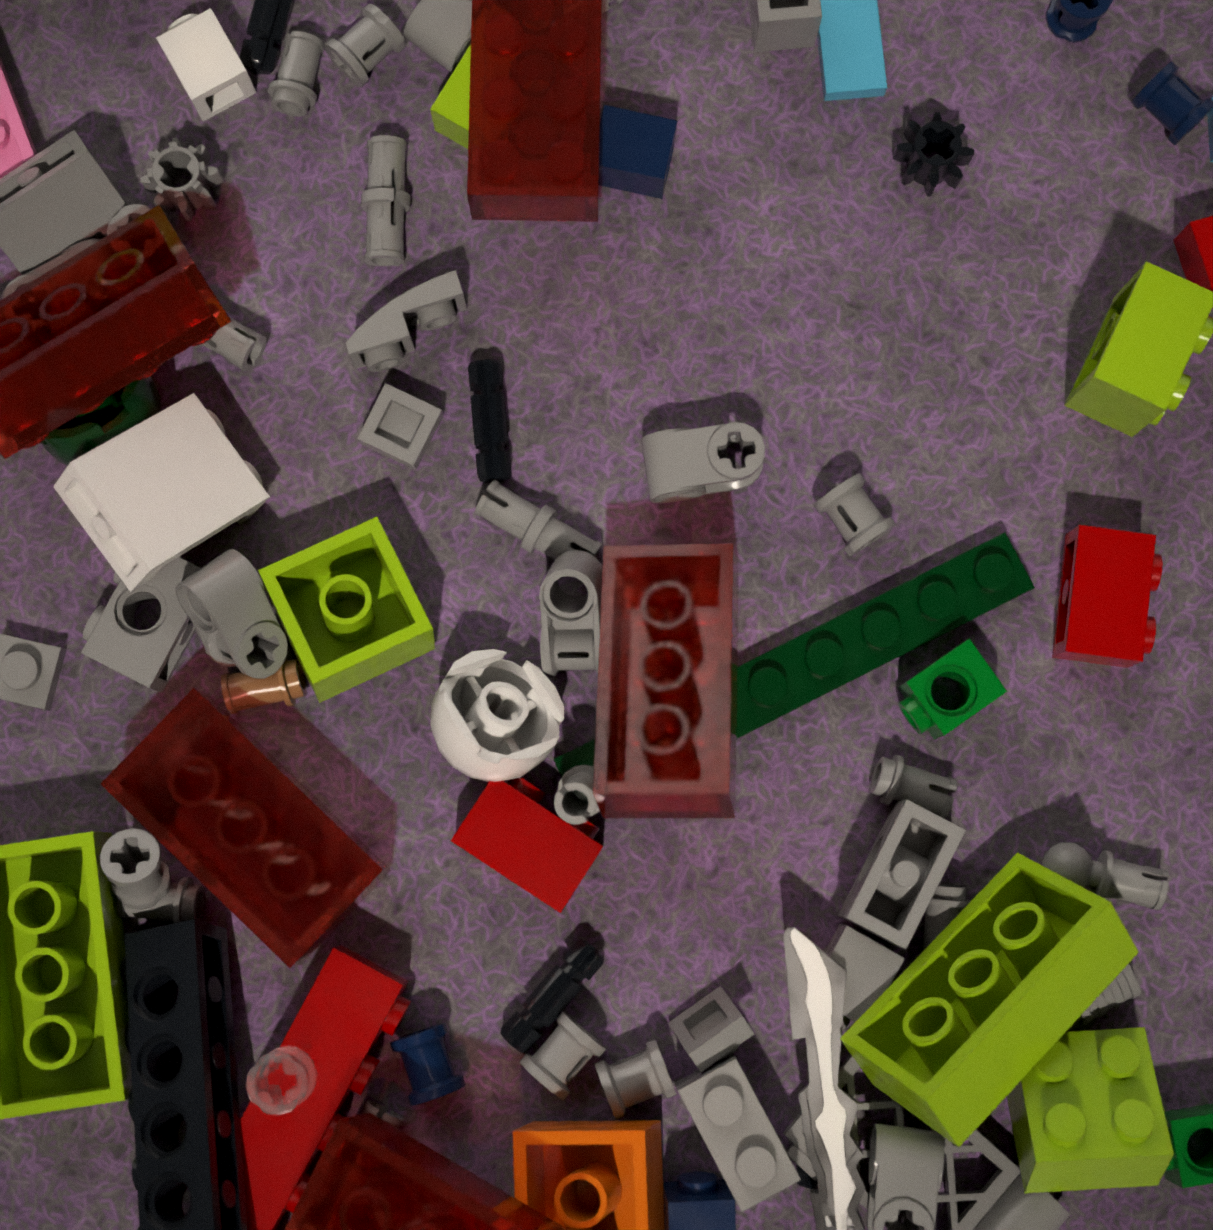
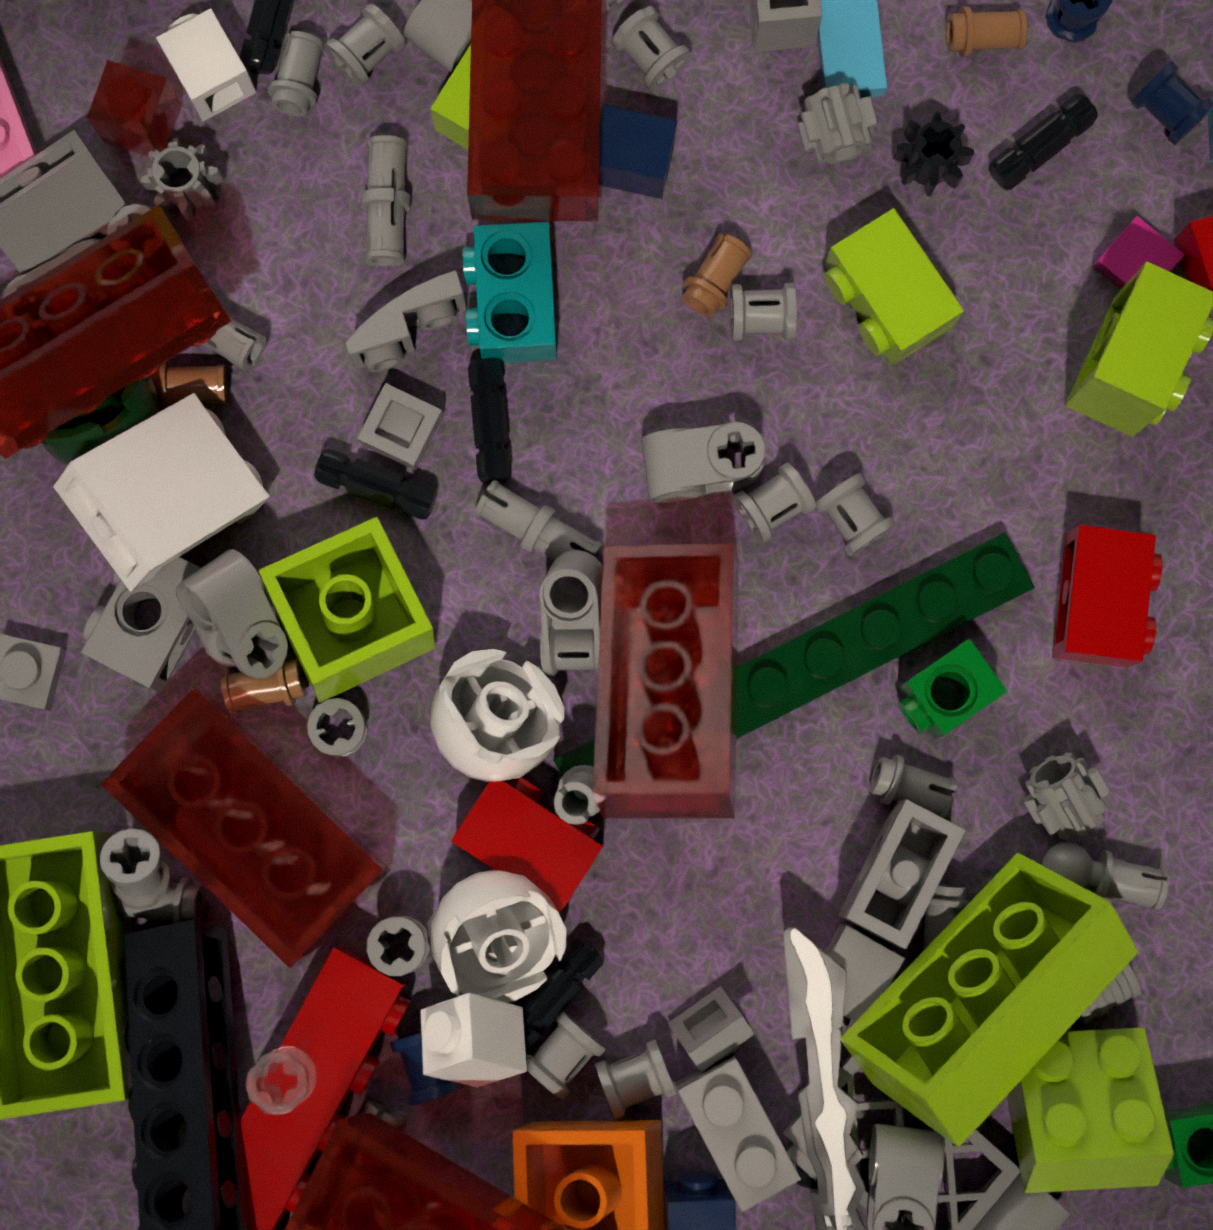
none -> clear red brick [87,60,182,157]
none -> medium nougat pin [147,361,227,410]
none -> light grey bush [307,698,368,757]
none -> black axle [314,449,437,520]
none -> light grey bush [367,916,430,976]
none -> white brick [421,992,527,1087]
none -> white cylinder [431,870,566,1003]
none -> teal brick [463,222,557,363]
none -> light grey bush [611,6,692,91]
none -> medium nougat pin [682,233,752,317]
none -> light grey bush [730,283,797,341]
none -> light grey bush [732,462,816,543]
none -> light grey gear [798,83,879,165]
none -> lime brick [824,208,964,366]
none -> medium nougat pin [946,6,1028,57]
none -> black axle [988,94,1098,190]
none -> light grey gear [1023,752,1111,840]
none -> dark pink tile [1093,216,1185,290]

